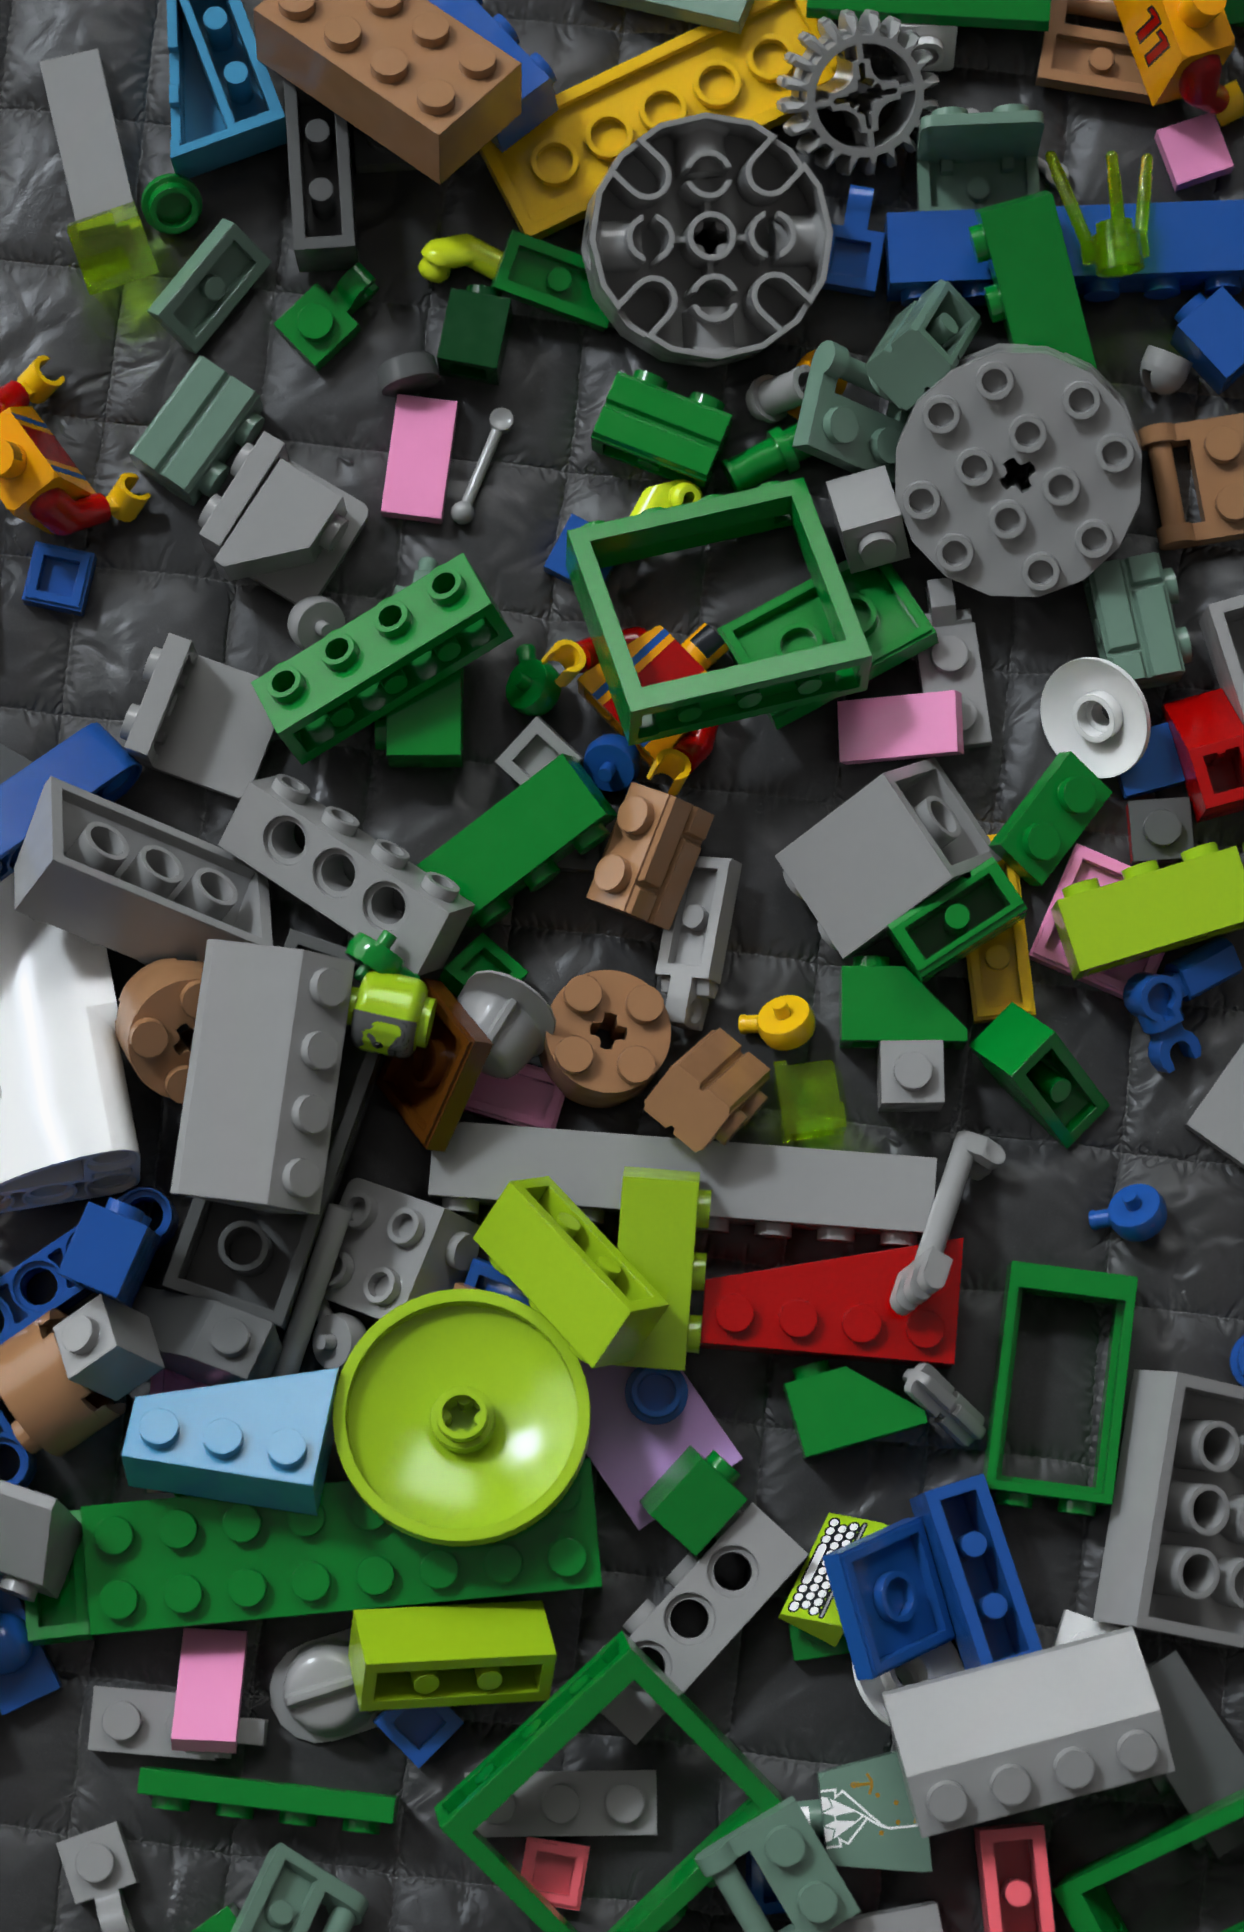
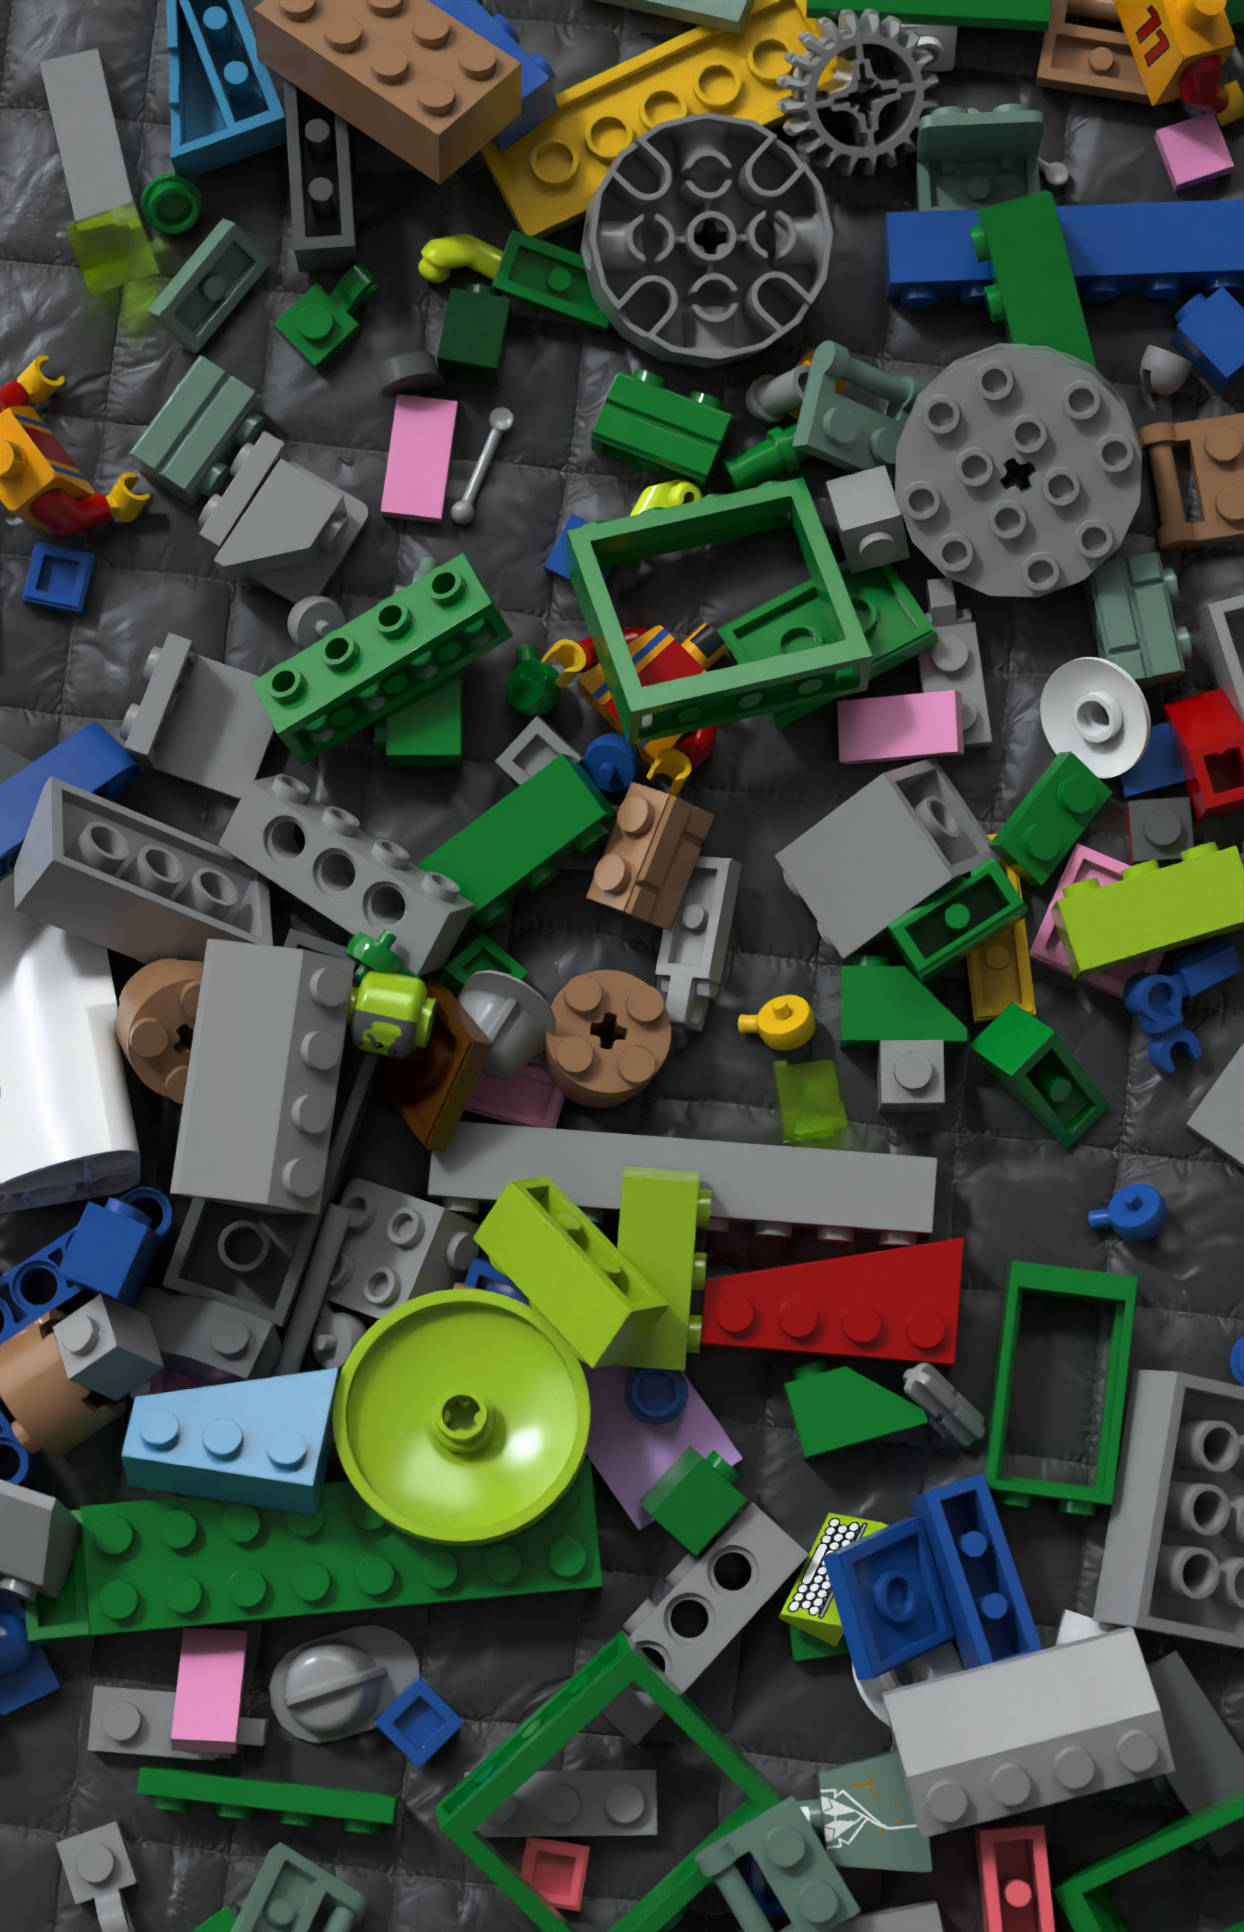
lime brick [348,1600,557,1711] -> none
medium nougat brick [644,1028,771,1152] -> none
blue plate [821,184,885,297] -> none
sand green brick [865,279,982,411] -> none
light grey hinge [890,1131,1006,1315] -> none
clear neon green plant [1045,150,1153,278] -> none

